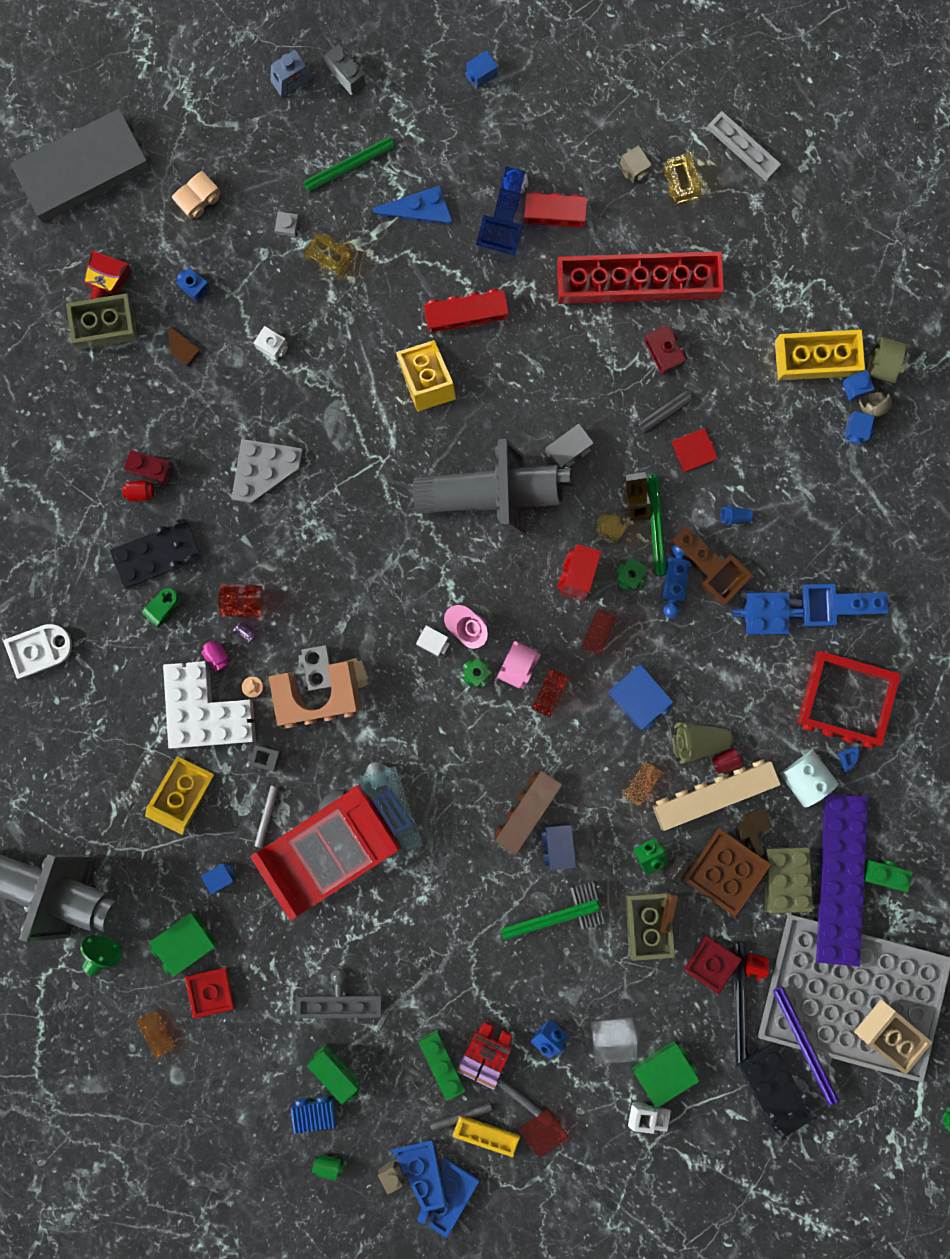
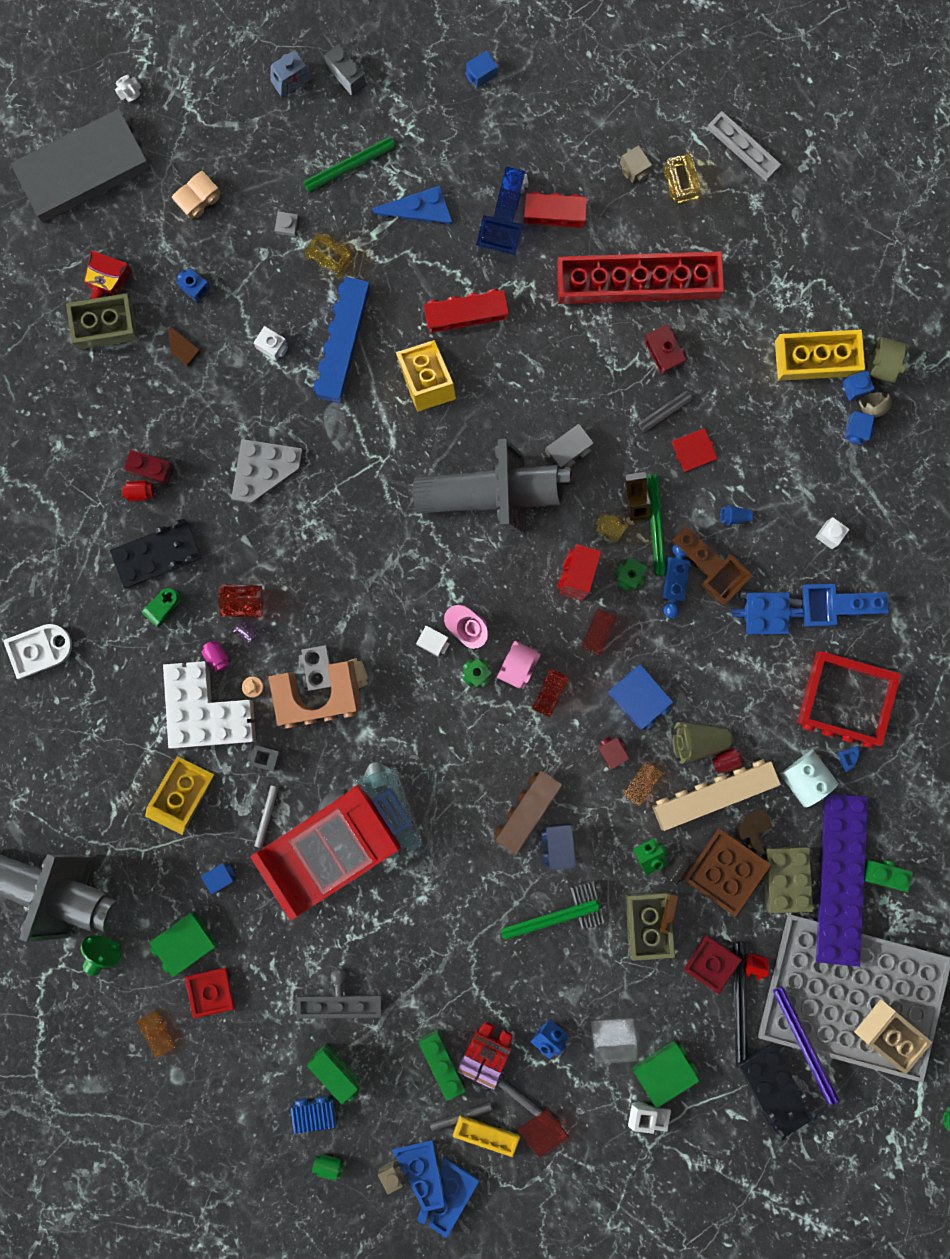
none -> white gear [115,75,141,102]
none -> blue brick [313,276,370,404]
none -> dark red brick [597,736,629,770]
none -> white brick [815,517,849,549]

